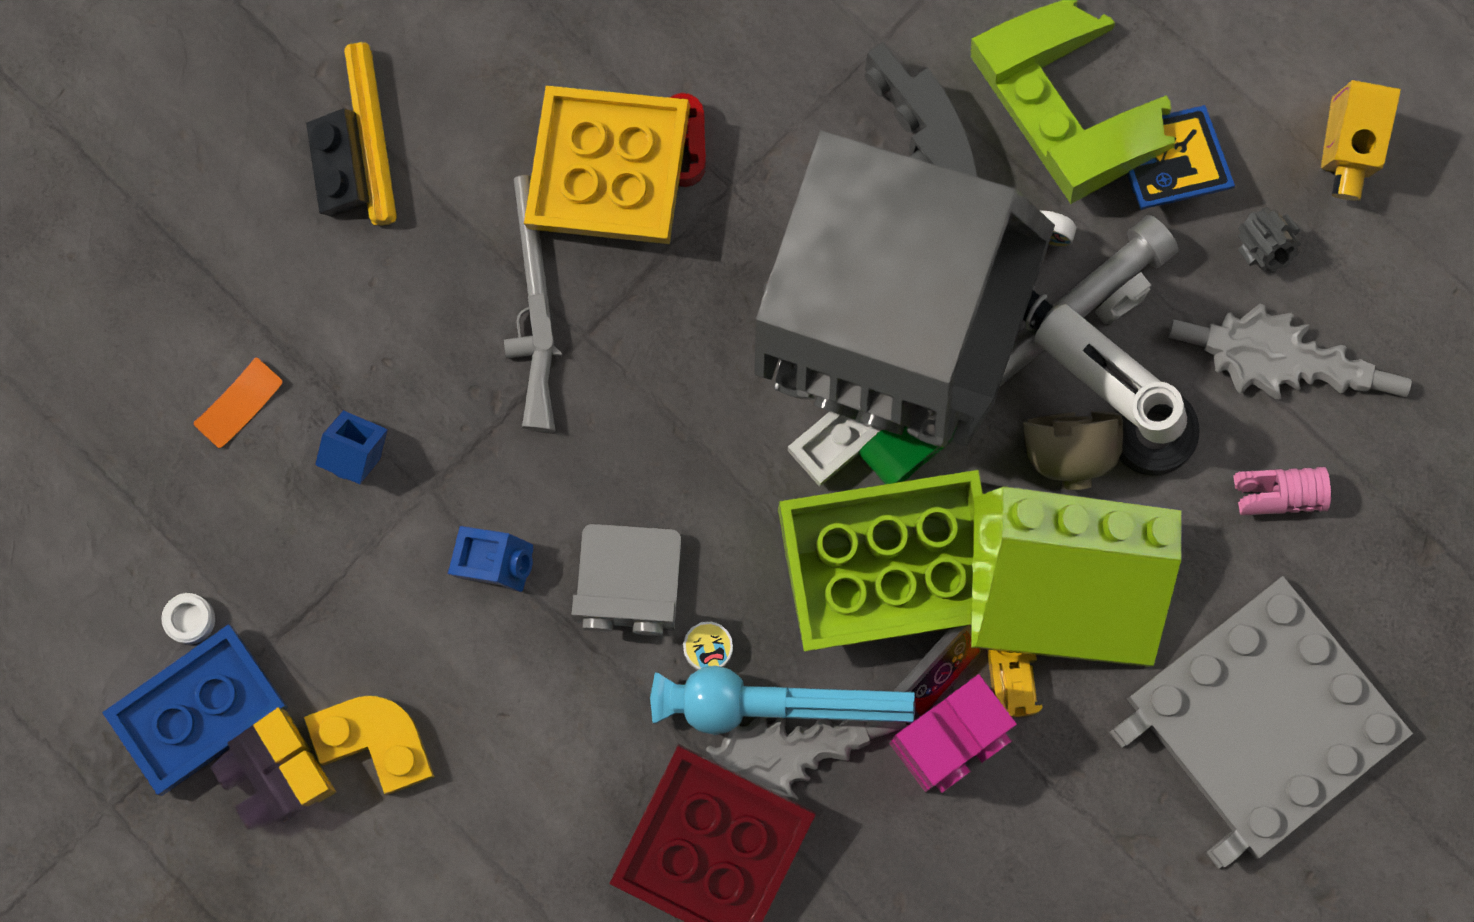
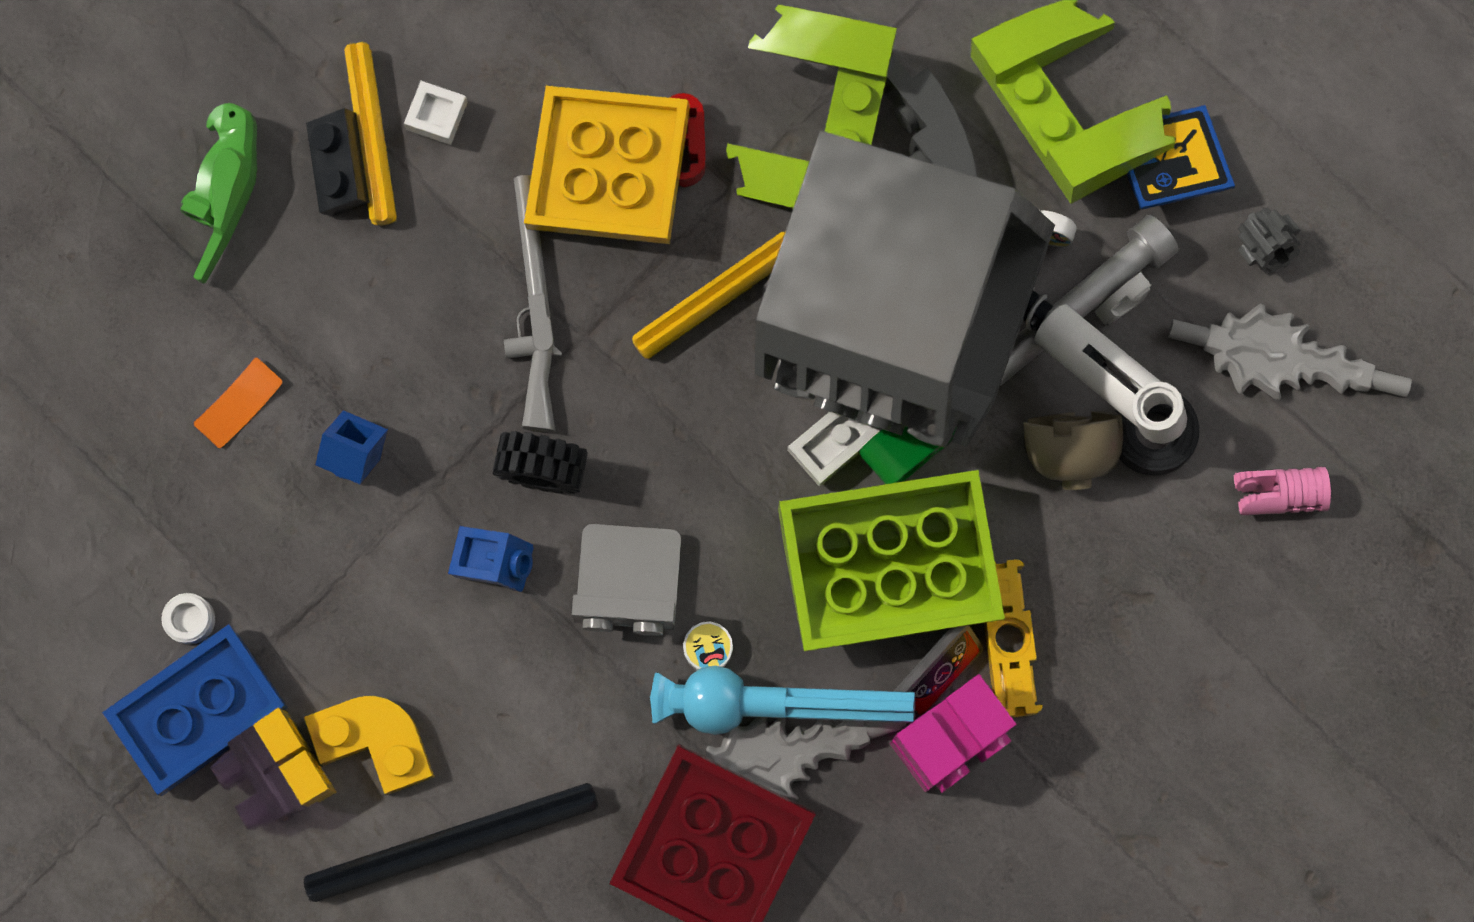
lime slope [971,486,1181,667] -> none
light grey plate [1109,576,1413,869] -> none
yellow torso [1321,80,1401,201] -> none
none -> bright green animal [180,103,257,284]
none -> black axle [303,783,598,902]
none -> white plate [404,81,468,145]
none -> black tyre [492,431,588,494]
none -> yellow axle [632,231,785,359]
none -> lime wedge [726,4,897,208]

